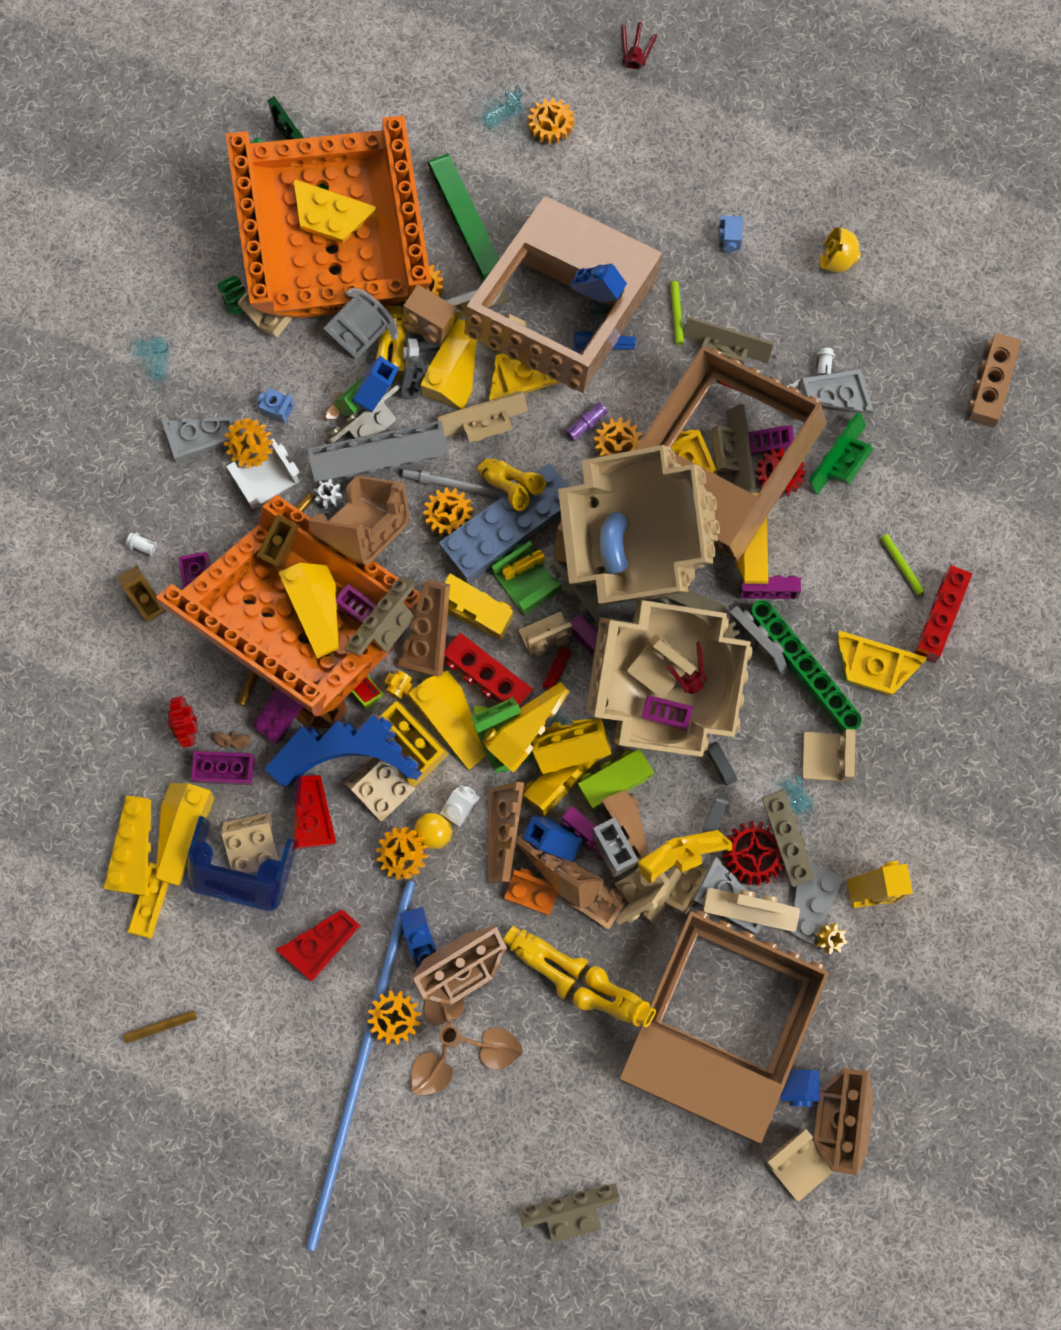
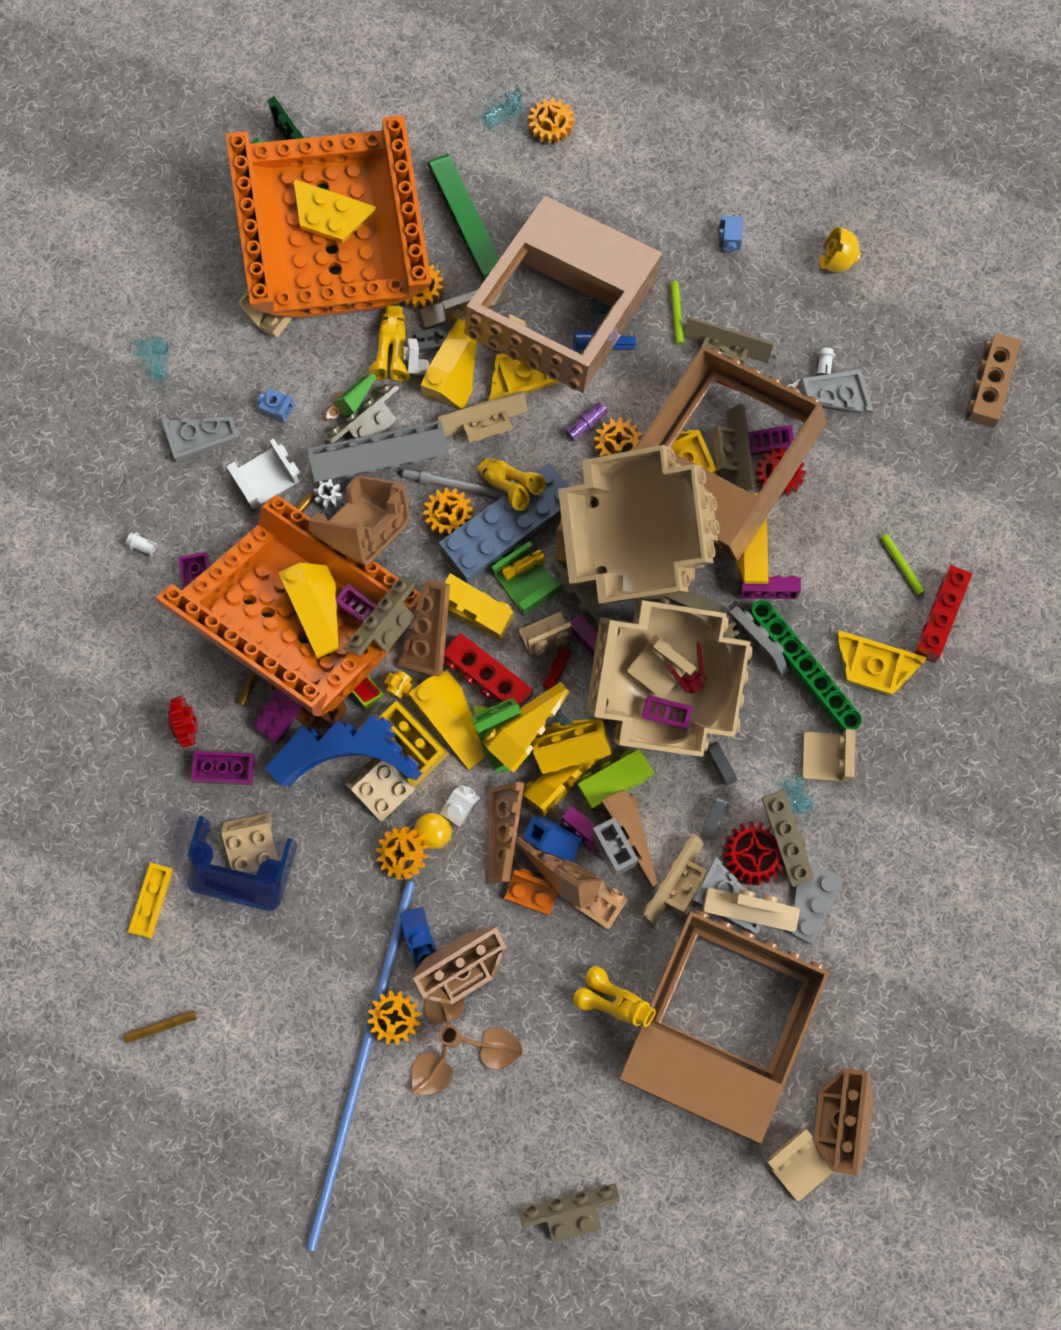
yellow wing [103,795,151,897] -> none
pearl gold slope [117,565,165,622] -> none
yellow wedge [156,783,215,886] -> none
medium nougat piece [214,731,251,749] -> none
green gear [218,275,246,315] -> none
light orange gear [224,418,273,468] -> none
pearl gold slope [257,514,299,567] -> none
red wing [275,909,361,982] -> none
red wing [293,775,336,850] -> none
light grey piece [323,288,398,359] -> none
blue slope [352,356,399,413] -> none
dark grey beam [400,356,426,399] -> none
medium nougat brick [402,285,457,346] -> none
yellow piece [503,926,589,1000] -> none
blue slope [570,263,627,303] -> none
medium blue cylinder [599,512,629,574] -> none
tan bracket [615,868,671,925] -> none
dark red plant [622,22,657,69] -> none
yellow plate [637,830,732,884] -> none
blue slope [780,1070,820,1106] -> none
green bracket [808,412,873,495] -> none
yellow gear [815,923,847,954] -> none
yellow wedge [847,861,913,908] -> none

